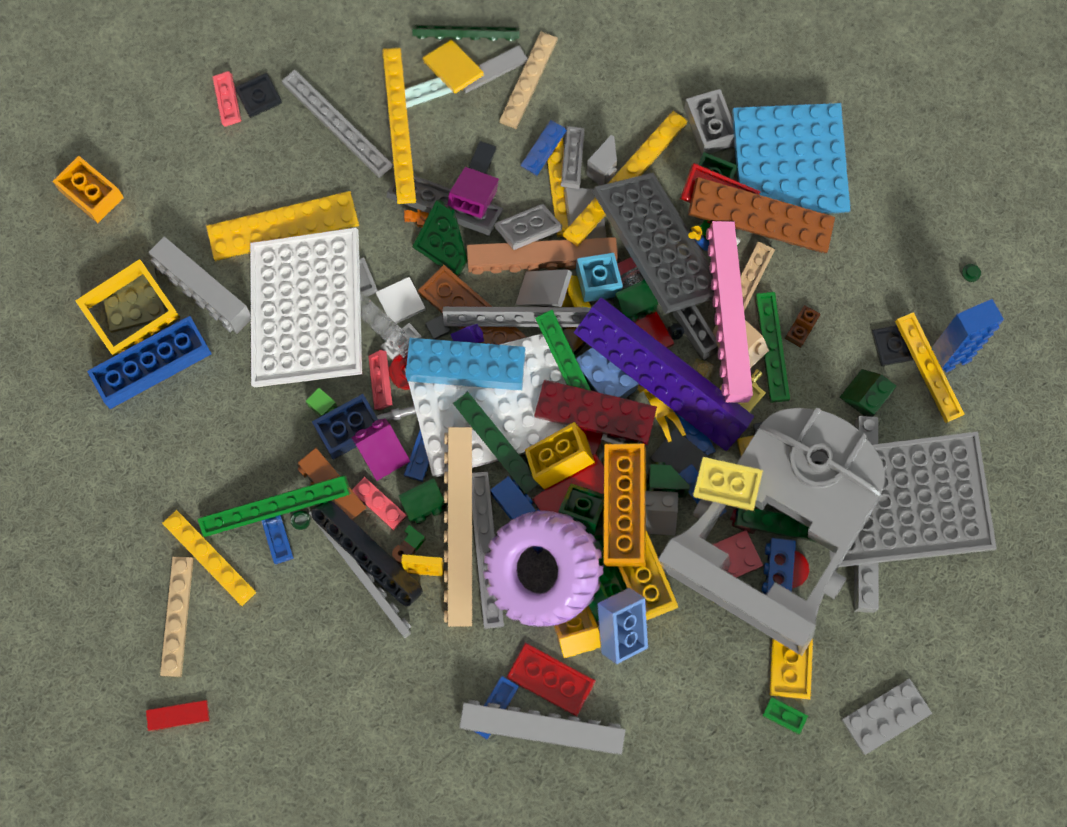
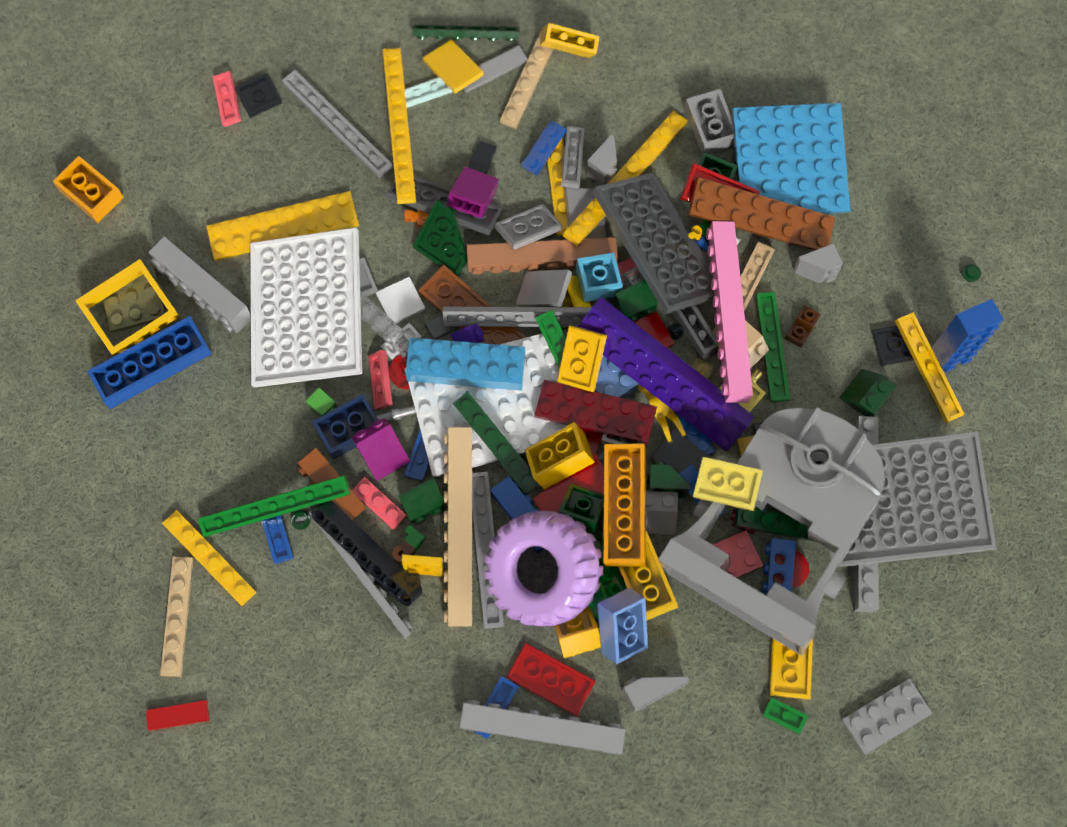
none -> yellow brick [540,23,599,58]
none -> yellow tile [557,326,607,392]
none -> light grey slope [622,677,690,713]
none -> light grey slope [793,244,843,283]

